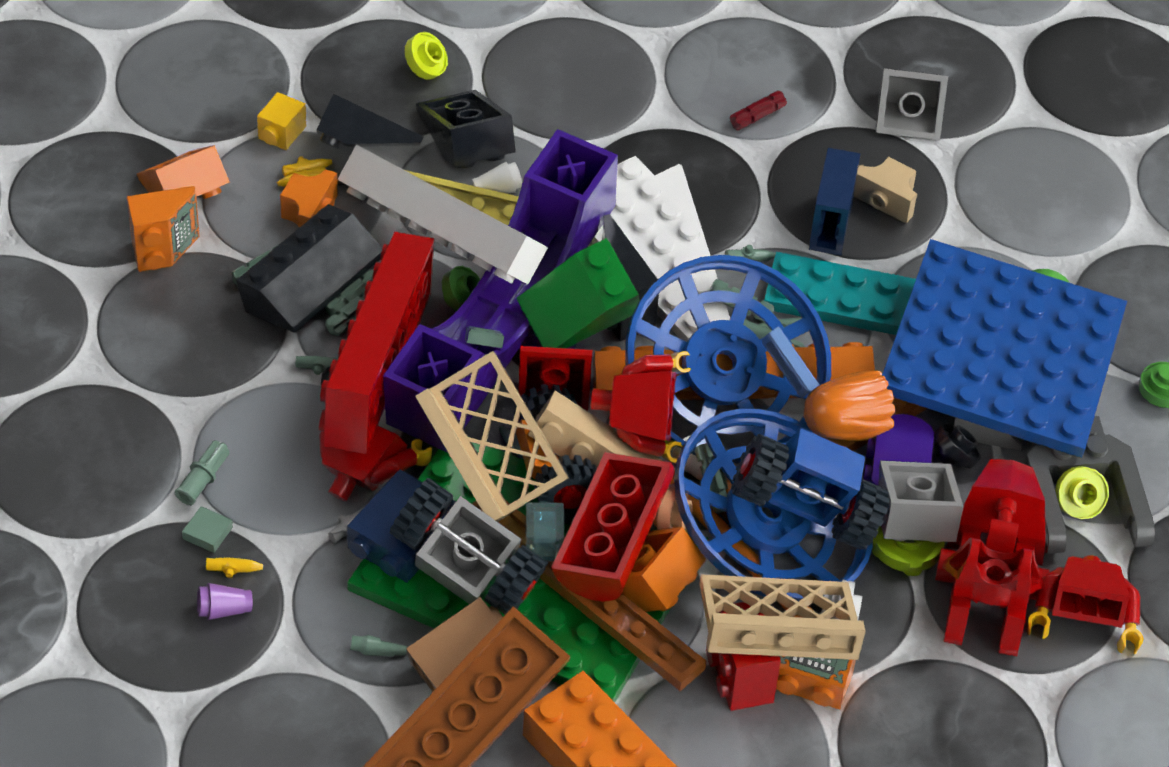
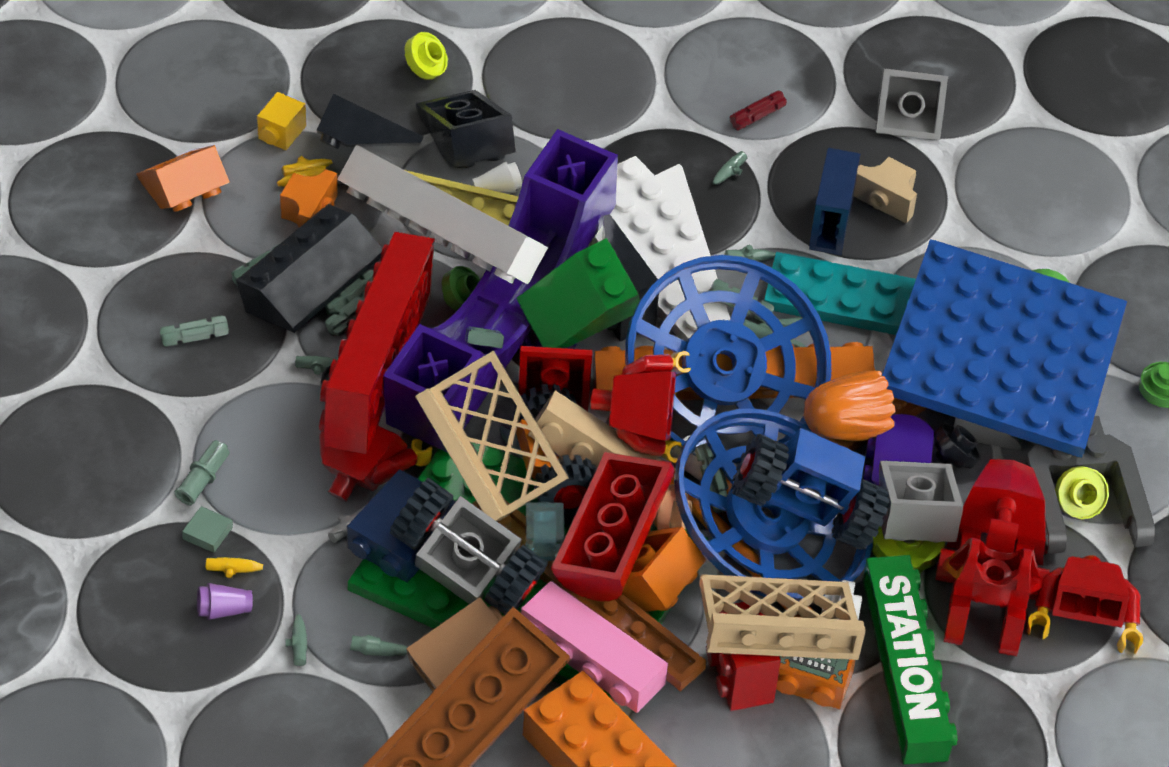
orange slope [127,186,200,272] -> none
medium blue tile [762,326,819,398] -> none
none -> sand green axle [160,315,229,347]
none -> sand green helmet [285,614,307,666]
none -> bright pink brick [521,581,668,713]
none -> sand green helmet [712,151,747,186]
none -> green brick [862,555,957,765]

